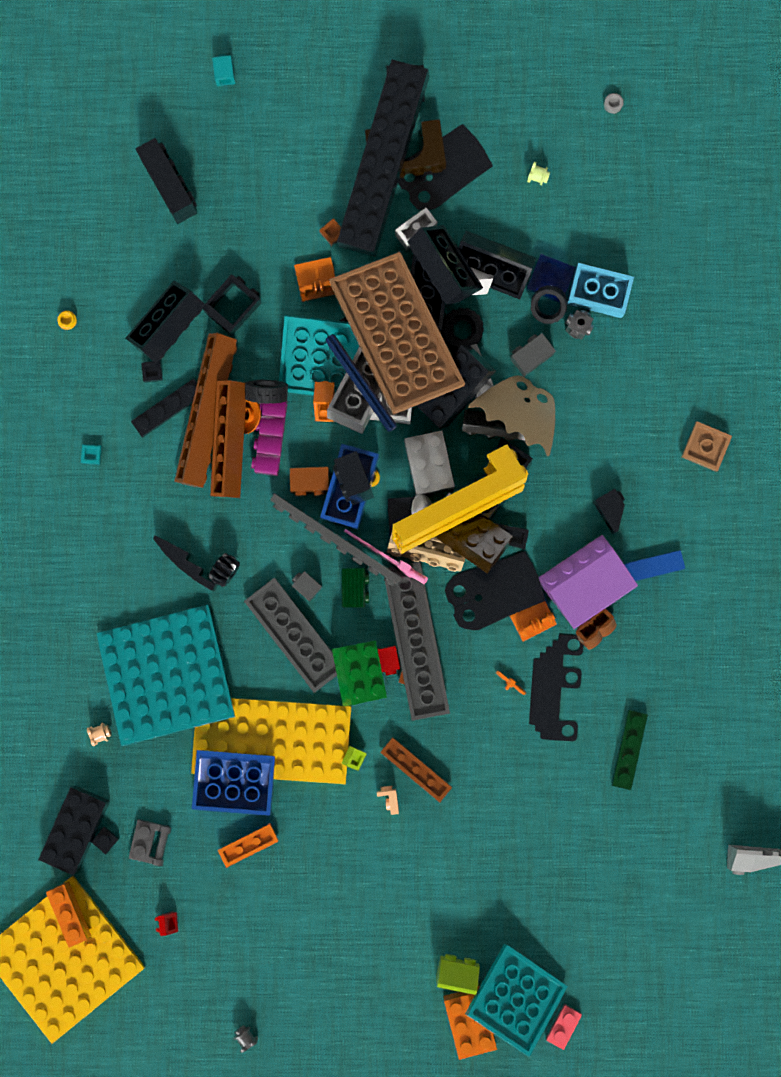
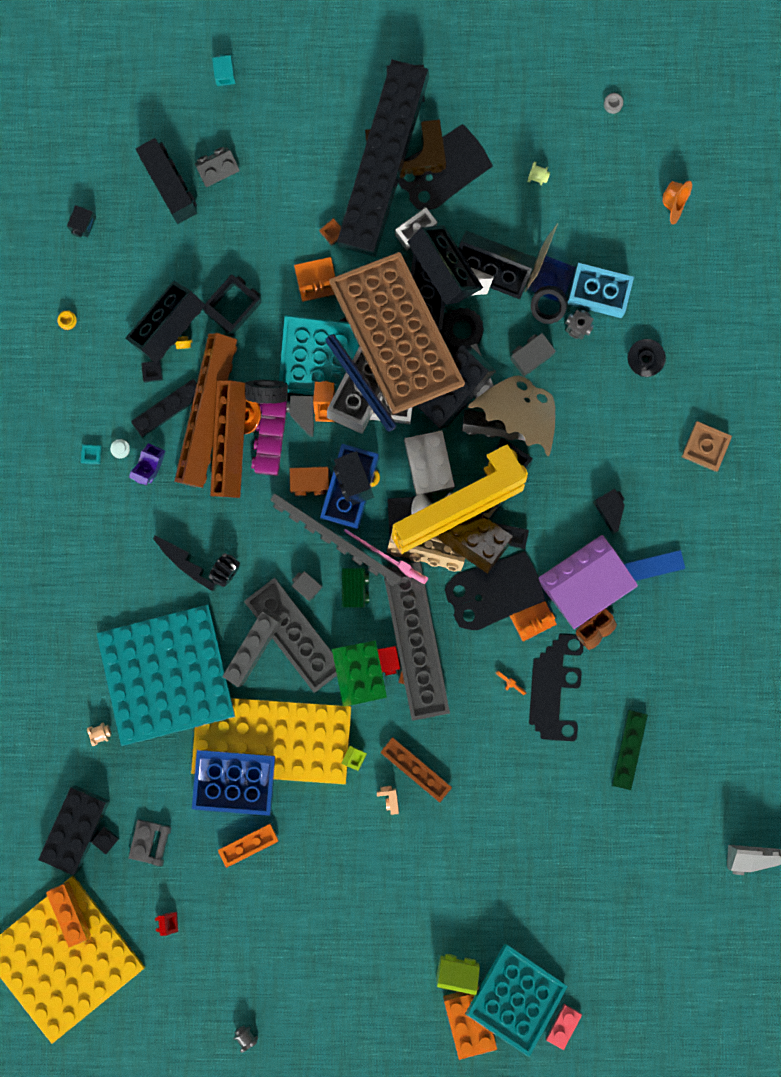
none -> black brick [67,205,96,238]
none -> light aqua plate [110,439,130,458]
none -> dark purple brick [129,443,166,485]
none -> yellow plate [175,336,193,349]
none -> dark grey bracket [194,147,240,187]
none -> dark grey brick [222,609,283,687]
none -> dark grey slope [287,396,314,437]
none -> tan piece [525,223,558,292]
none -> black dish [627,339,666,377]
none -> orange piece [663,181,692,225]

